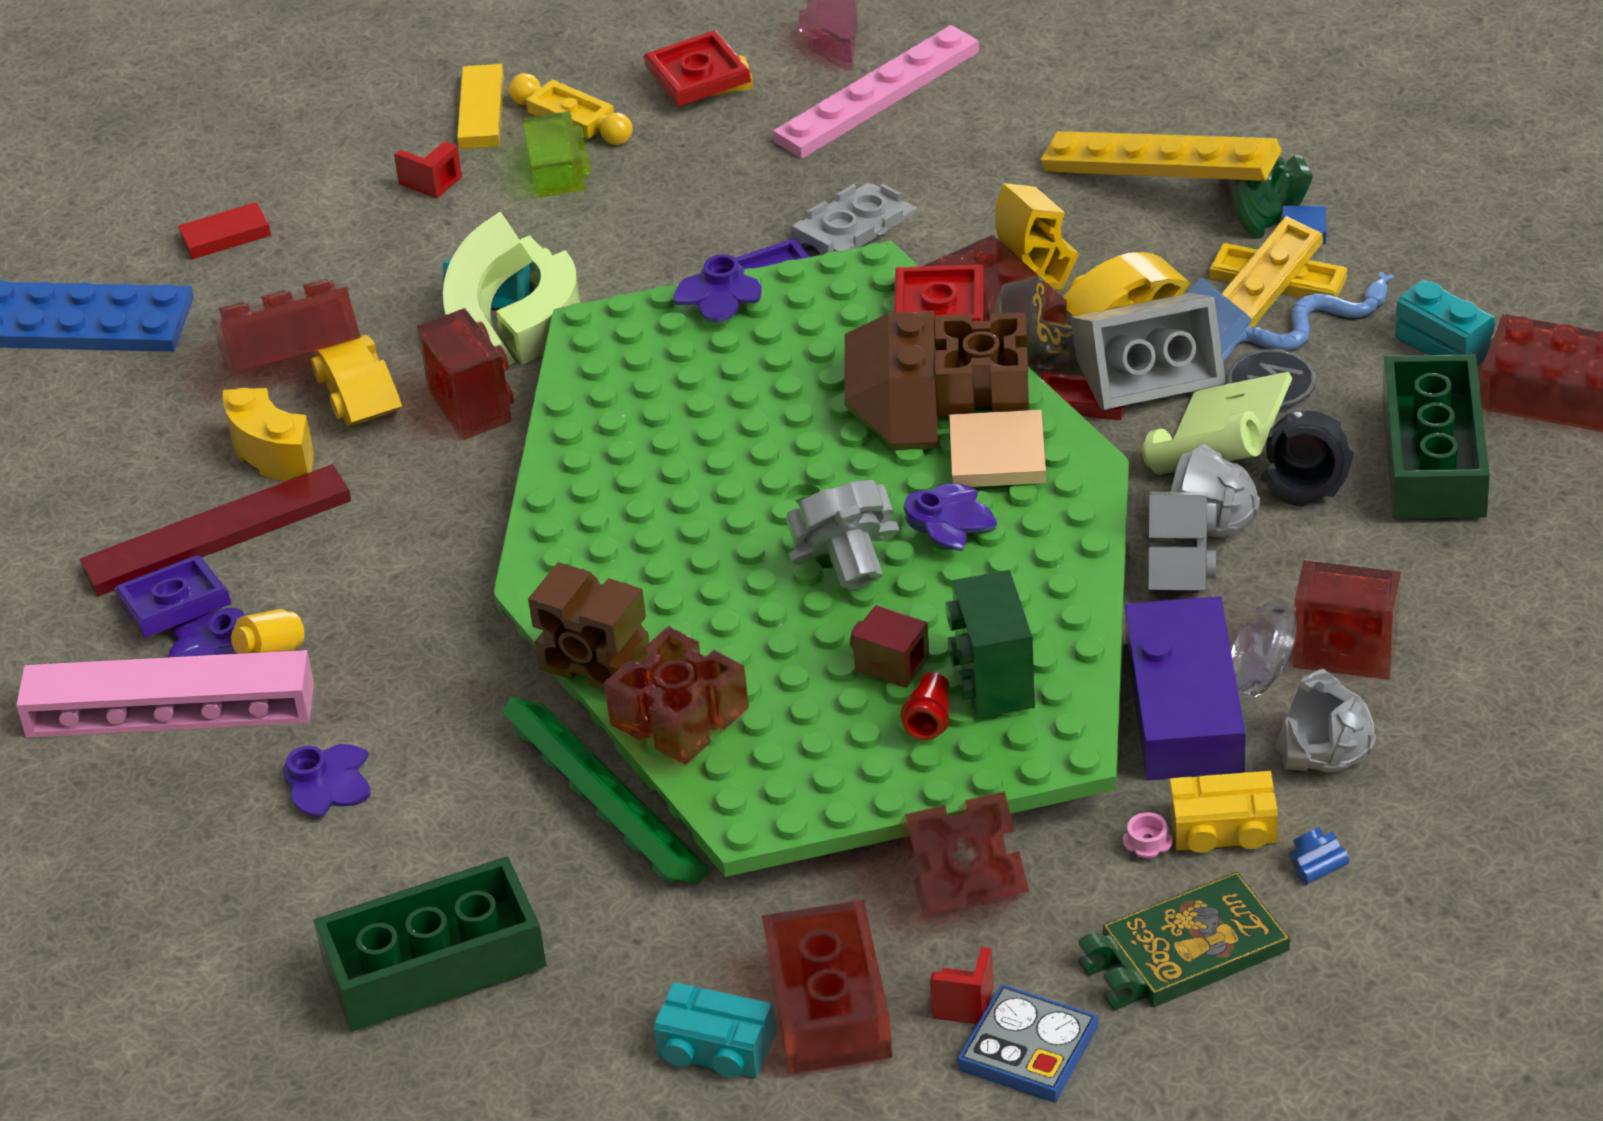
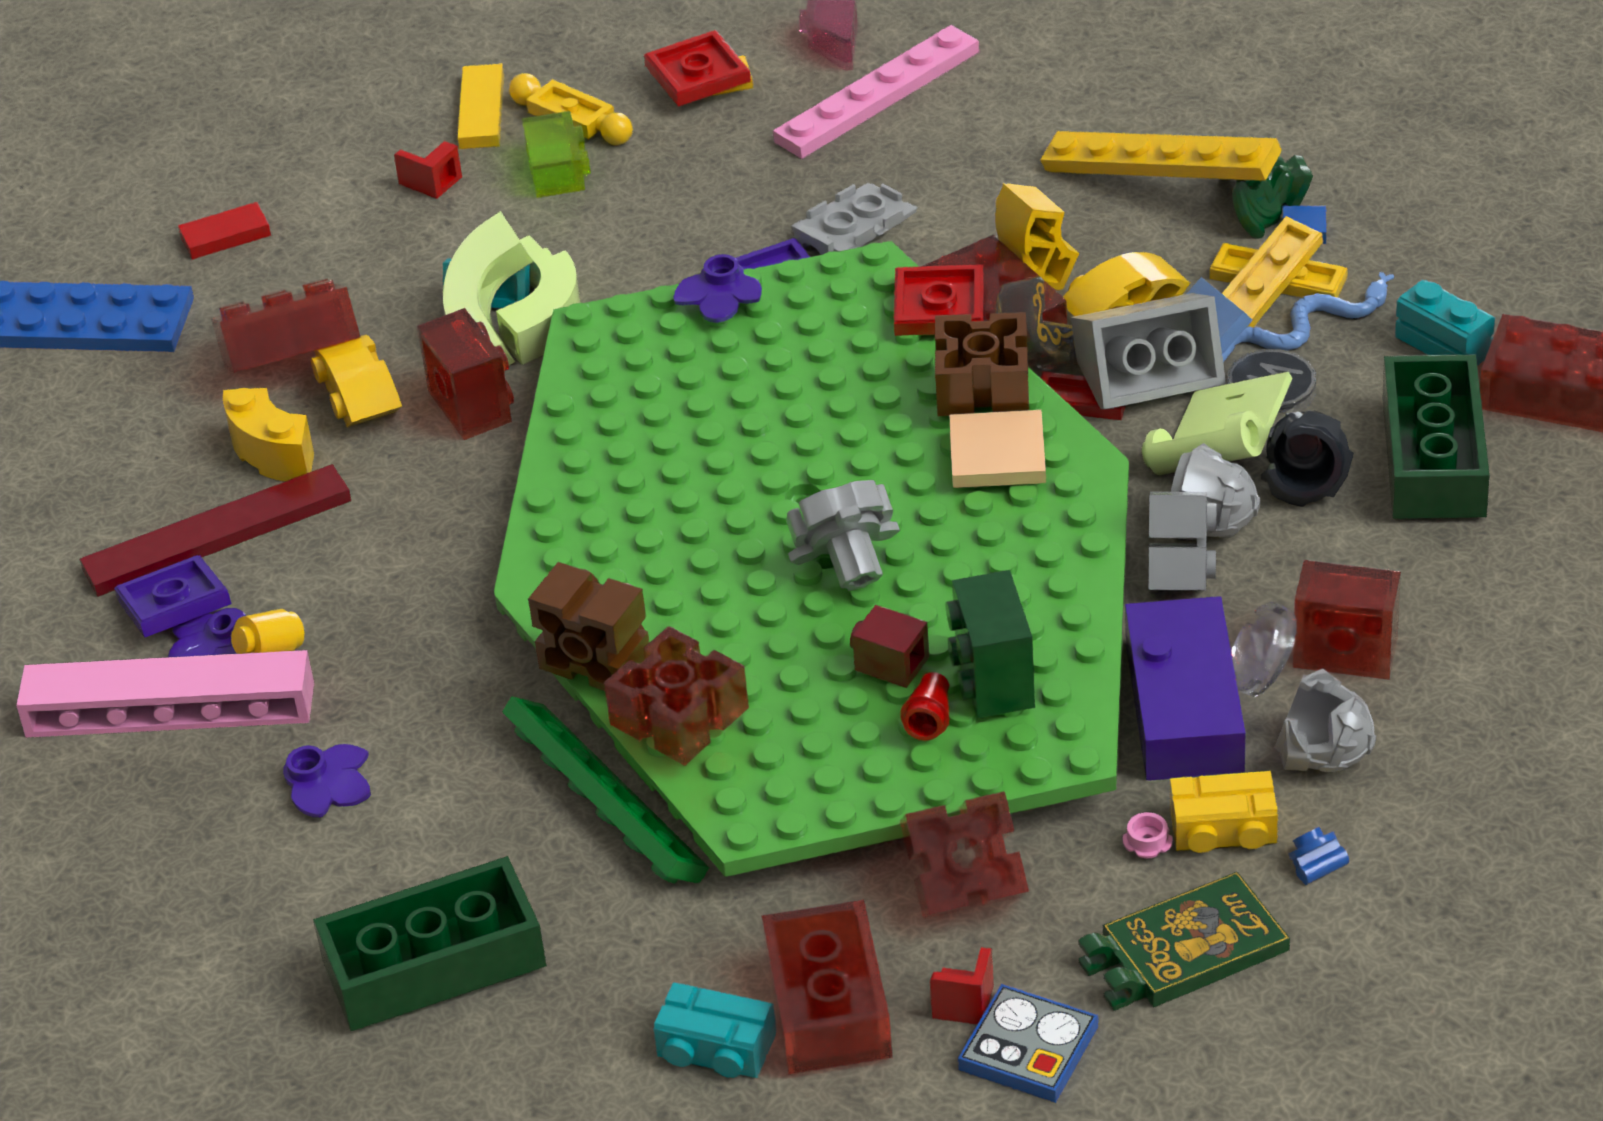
reddish brown wedge [844,311,938,450] -> none
dark purple plate [903,483,997,551] -> none

